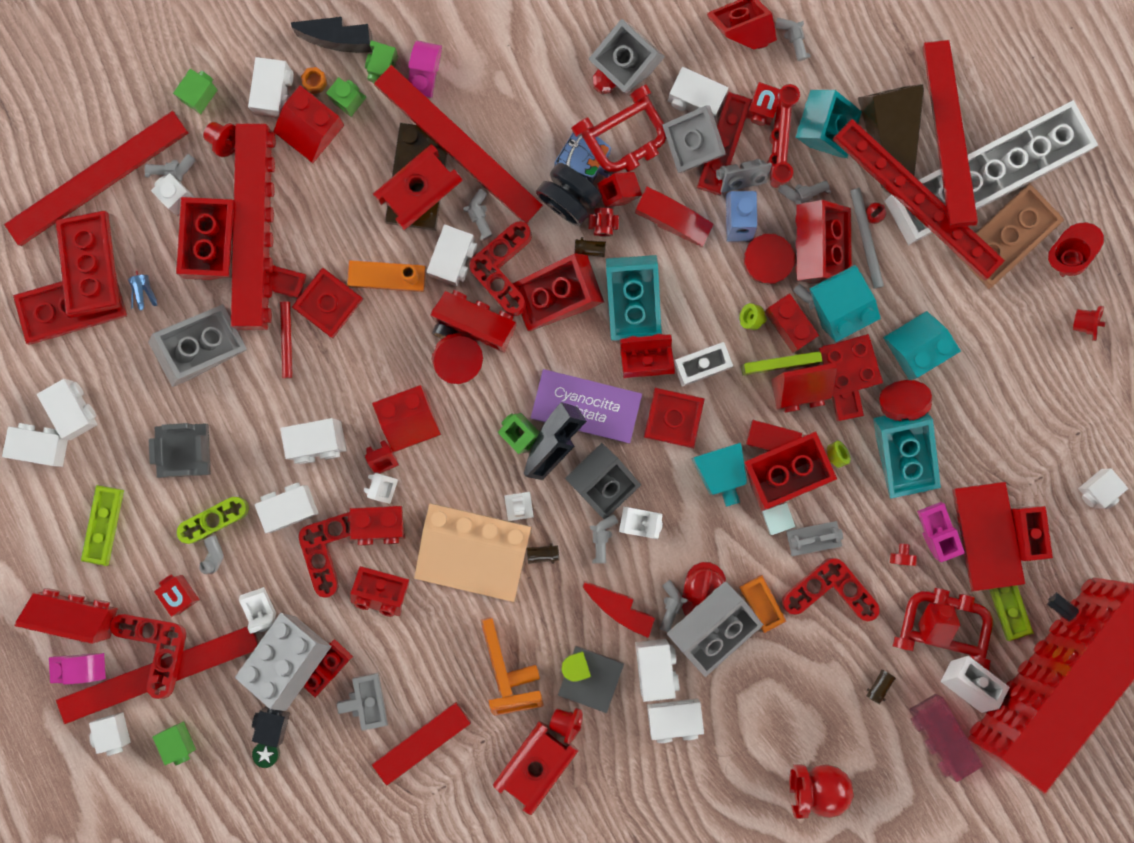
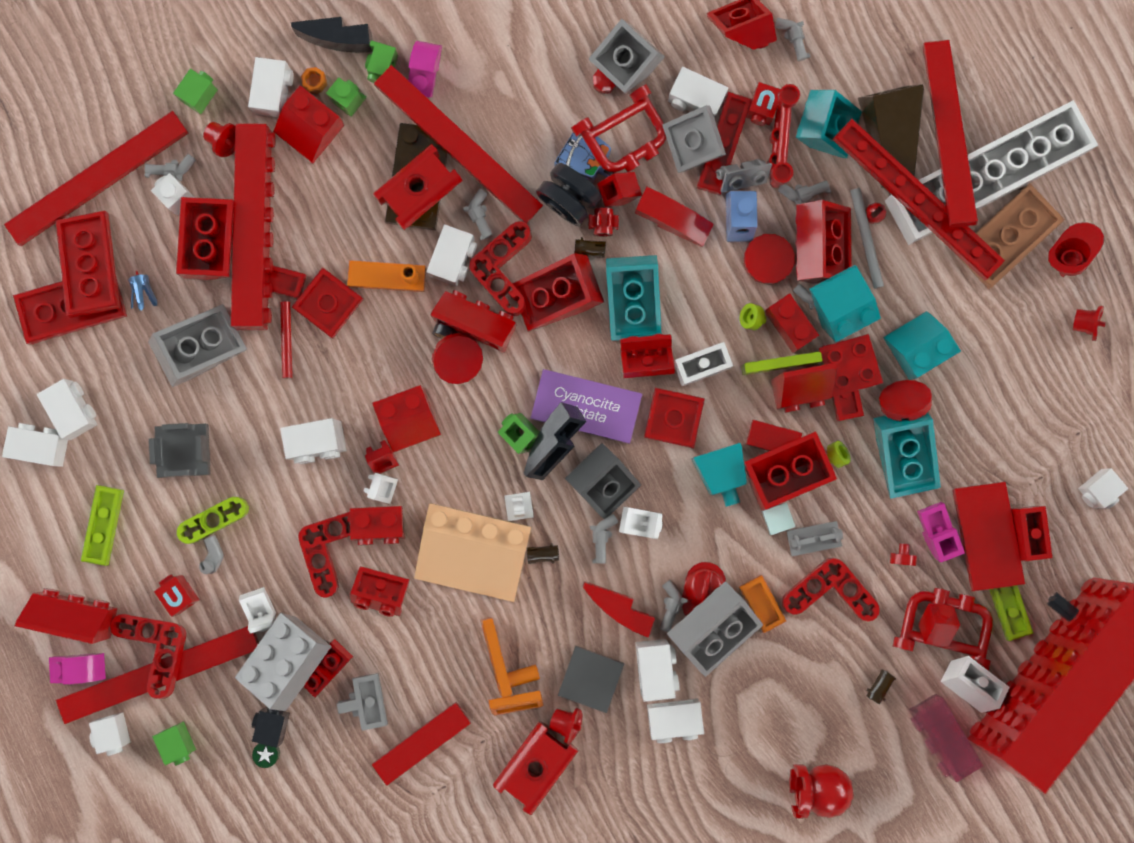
white brick [254,483,319,533] -> none
lime tile [562,651,591,682] -> none

